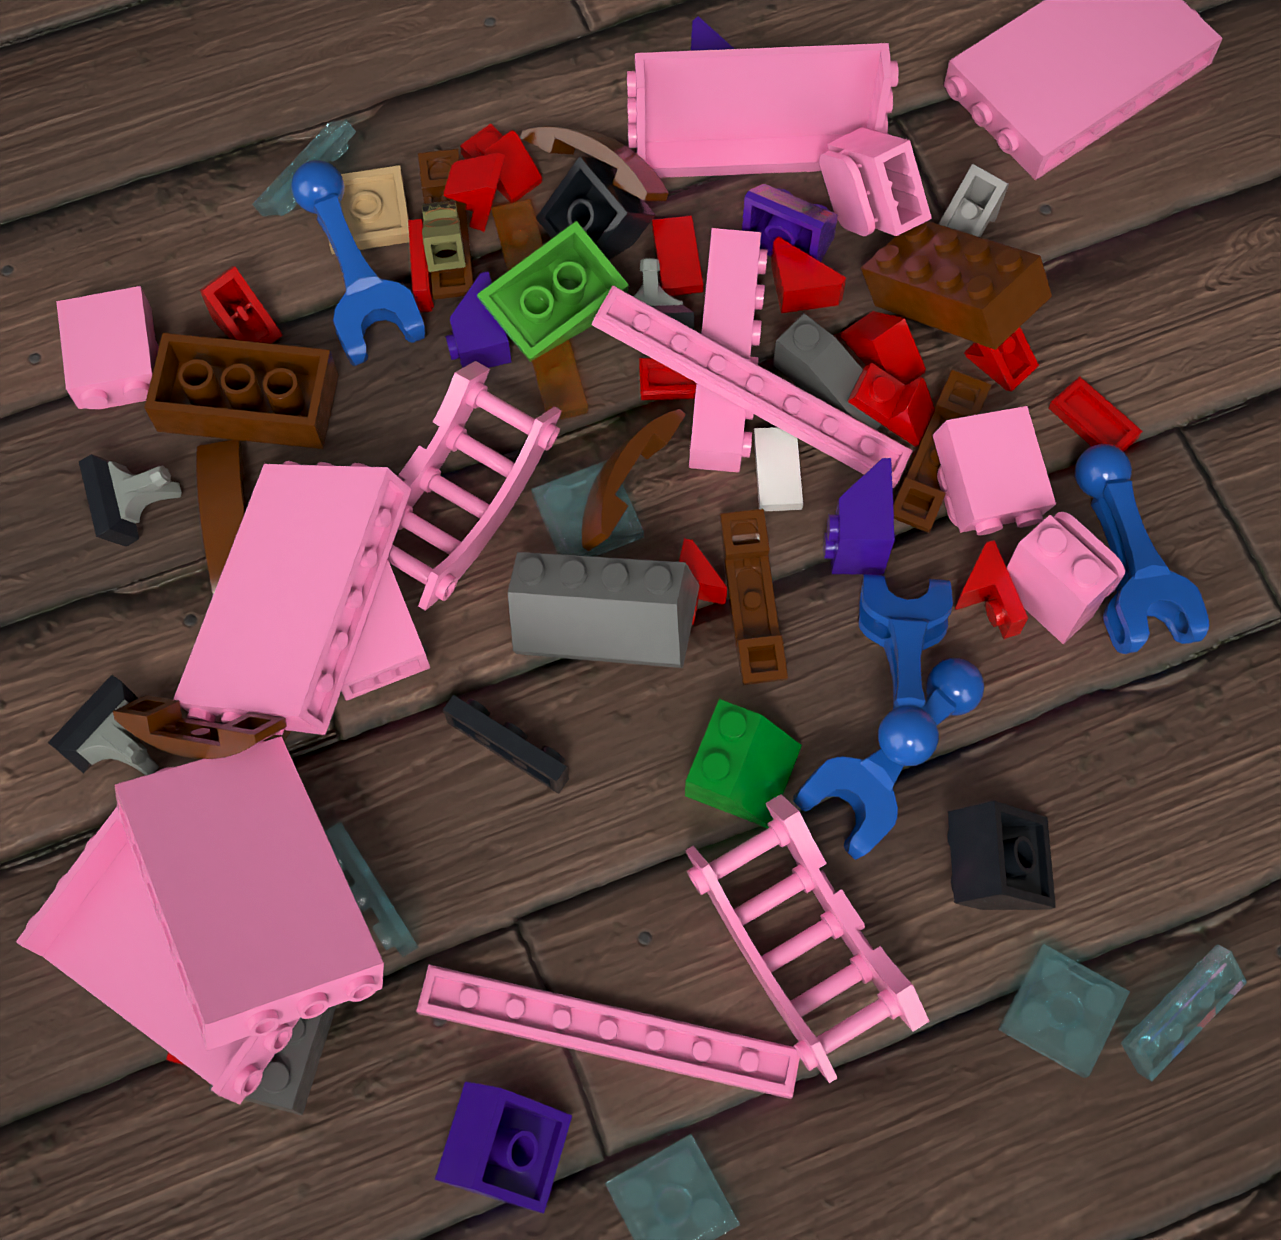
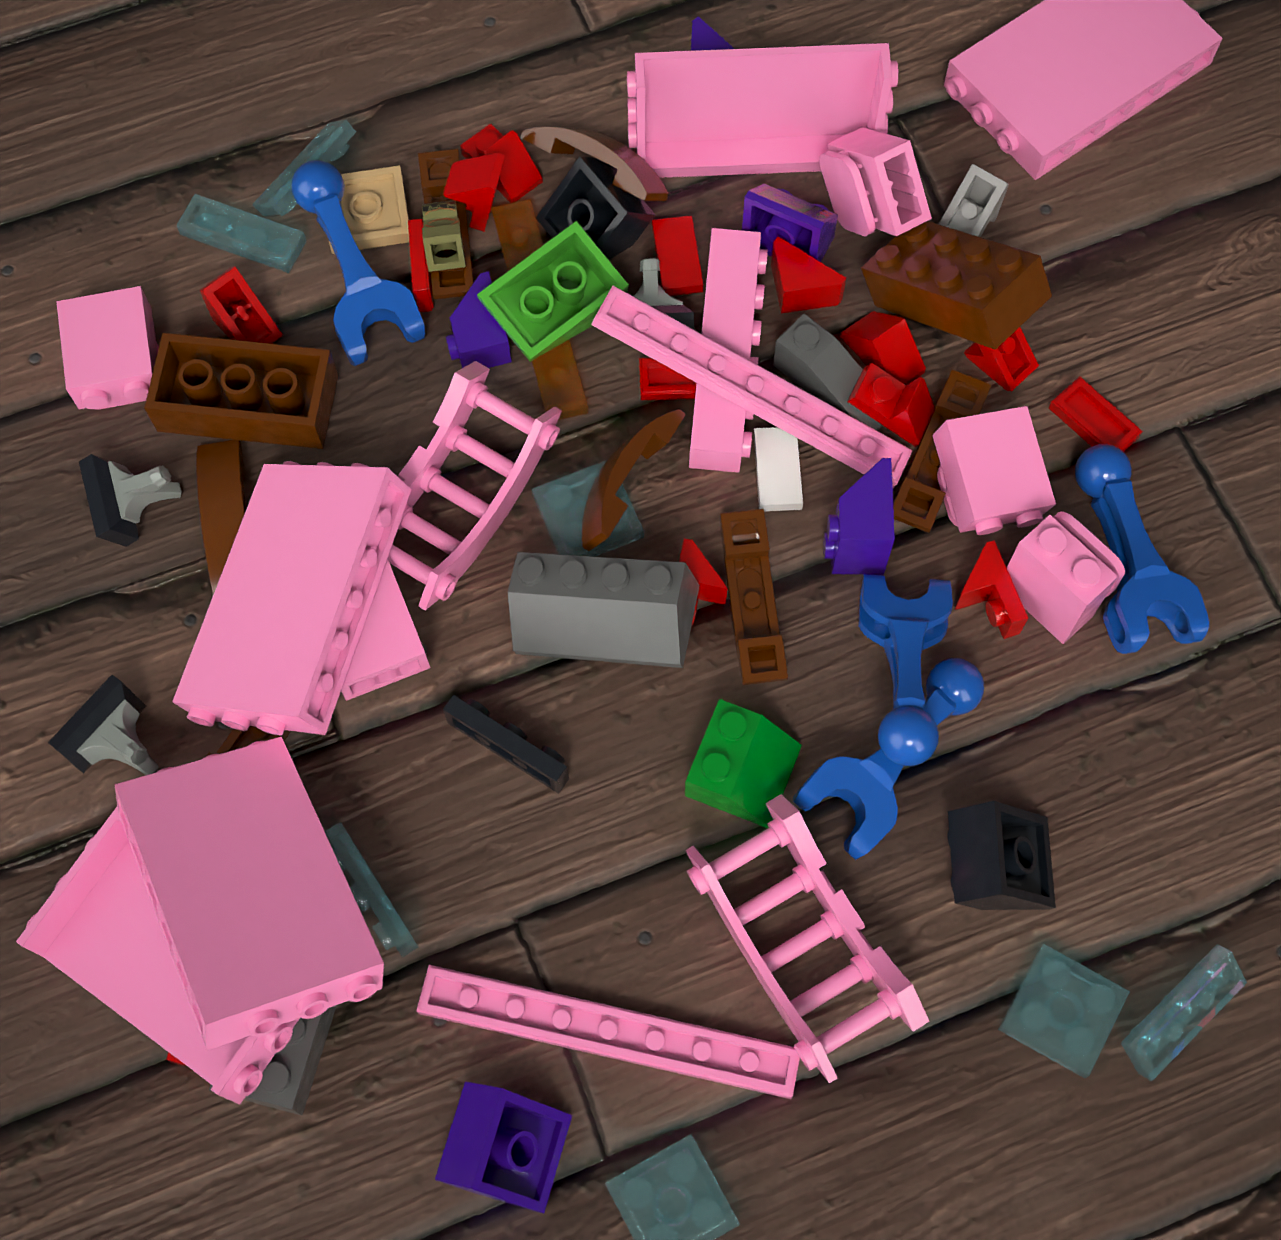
reddish brown slope [113,695,287,759] -> none
none -> clear light blue plate [176,194,307,273]

